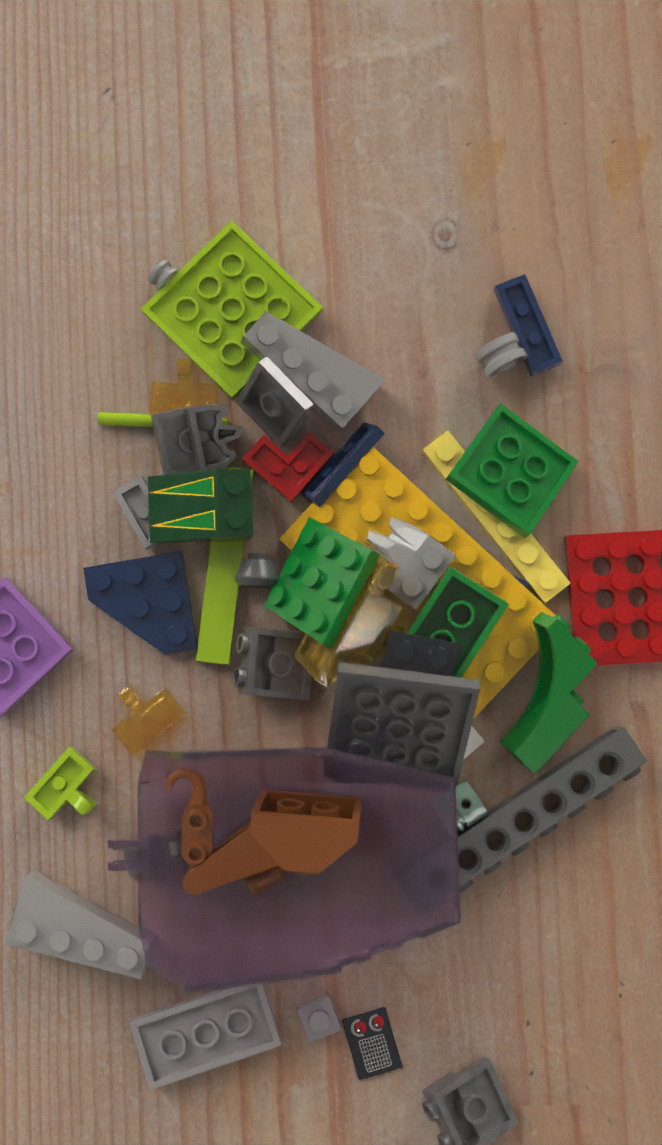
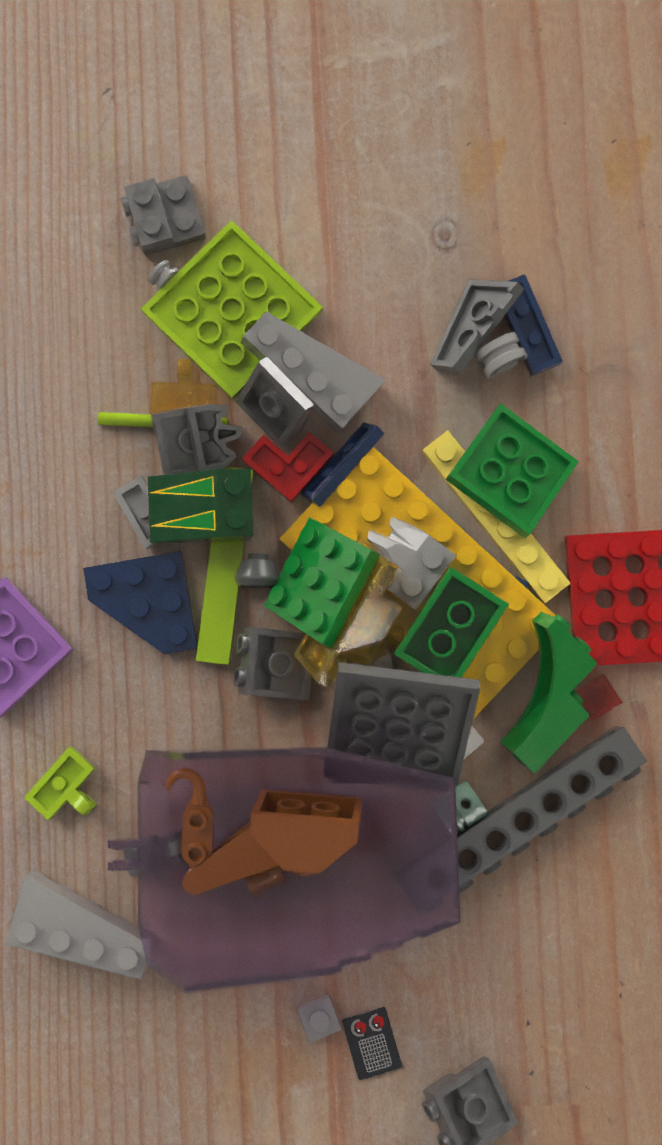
clear yellow plate [111,686,186,755] -> none
light grey plate [129,975,282,1090] -> none
black plate [383,630,459,677] -> none
none -> flat silver plate [120,175,206,256]
none -> dark grey wing [430,279,524,374]
none -> clear red plate [575,674,623,720]

